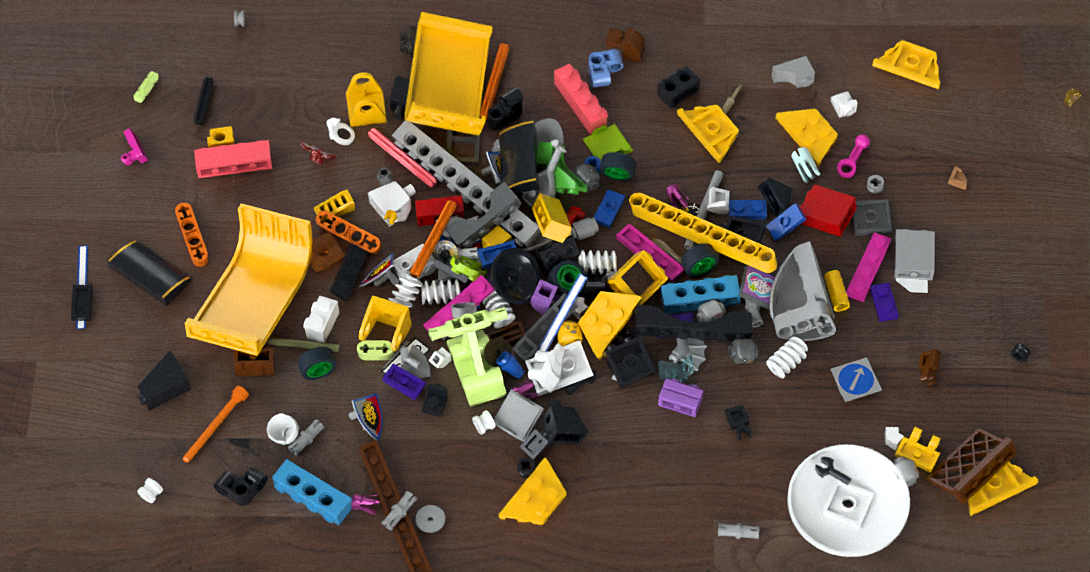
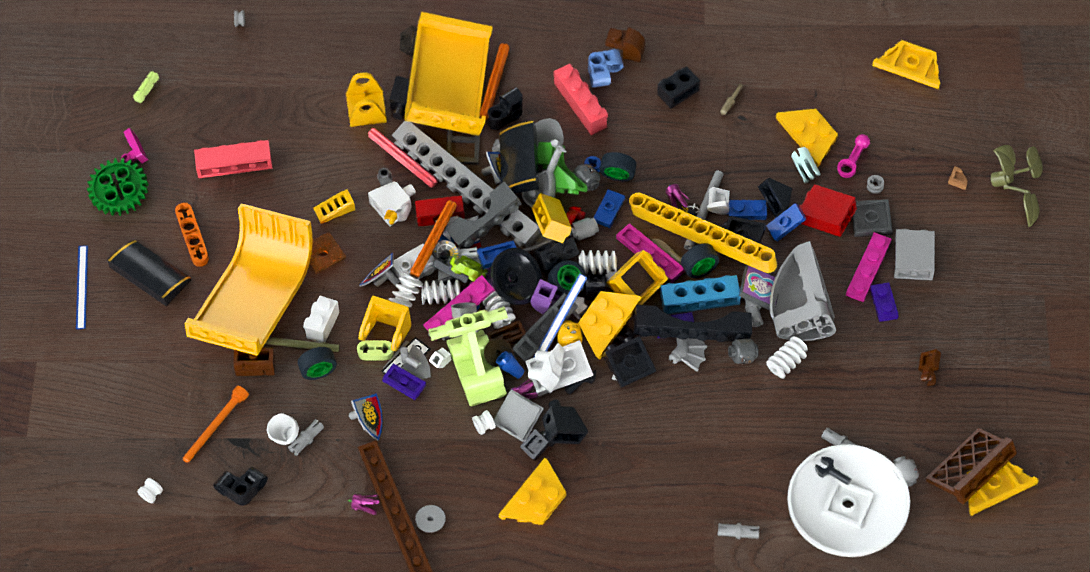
black tile [71,285,93,321] -> none
black slope [137,351,191,410] -> none
black axle [193,77,214,125] -> none
yellow brick [207,126,235,148] -> none
dark azure brick [272,459,352,525] -> none
clear red animal [300,141,337,164] -> none
orange beam [316,211,382,254] -> none
white piece [327,118,355,145] -> none
black plate [329,243,368,301] -> none
light grey pin [382,491,417,530] -> none
black bracket [422,384,448,417] -> none
yellow brick [482,225,512,248] -> none
black bush [517,458,535,478] -> none
lime piece [583,124,633,161] -> none
clear light blue bracket [658,354,694,383] -> none
medium lavender brick [658,378,704,417] -> none
yellow wing [677,105,739,163] -> none
light grey head [696,299,727,322] -> none
black plate [724,405,751,441] -> none
light grey arch [772,56,815,88] -> none
yellow axle [824,270,850,312] -> none
piece [830,357,882,402] -> none
white bracket [831,92,858,118] -> none
white piece [885,427,904,451] -> none
yellow plate [895,427,941,472] -> none
white sticker [896,278,928,293] -> none
black bush [1011,343,1031,362] -> none
clear yellow tile [1064,89,1081,106] -> none
none -> green gear [87,158,149,216]
none -> light grey pin [821,427,856,446]
none -> olive plant [991,145,1043,227]

